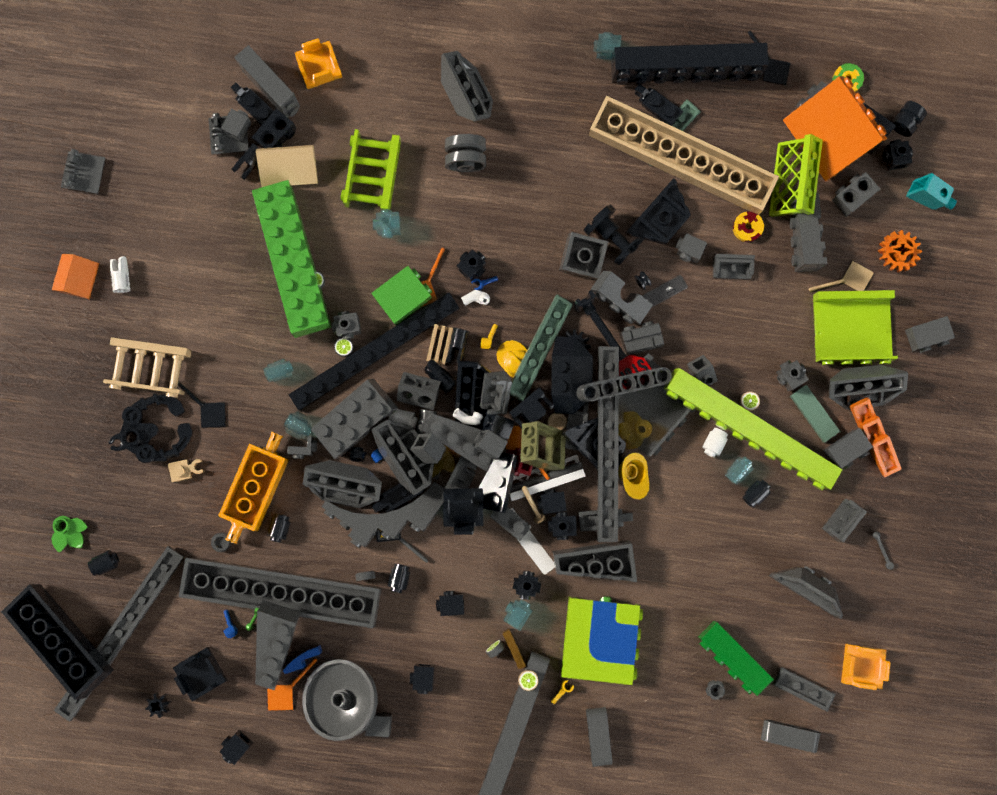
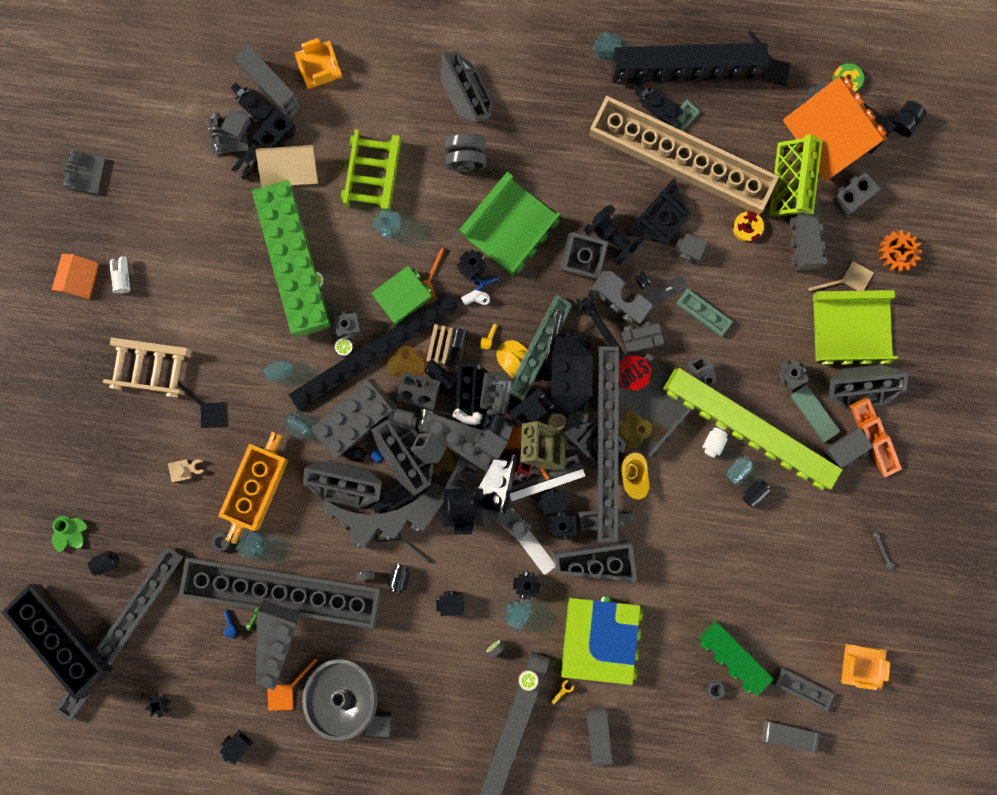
black piece [108,393,193,464] -> none
black panel [173,647,228,702] -> none
black brick [267,513,291,543] -> none
blue slope [283,645,322,674] -> none
dark grey bracket [287,436,317,459] -> none
black brick [409,664,435,694] -> none
pearl gold tile [503,629,526,669] -> none
tan piece [522,486,546,524] -> none
dark grey beam [577,367,672,402] -> none
dark grey hinge [713,254,755,280] -> none
tile [740,392,760,411] -> none
dark grey wedge [769,566,843,619] -> none
dark grey hinge [821,499,867,542] -> none
black brick [883,139,913,171] -> none
dark grey brick [905,316,955,353] -> none
teal torso [906,173,957,210] -> none
none -> clear light blue brick [236,529,268,560]
none -> clear yellow plate [387,346,425,379]
none -> bright green panel [459,172,561,276]
none -> flat silver sticker [543,310,565,381]
none -> sand green tile [676,288,734,337]

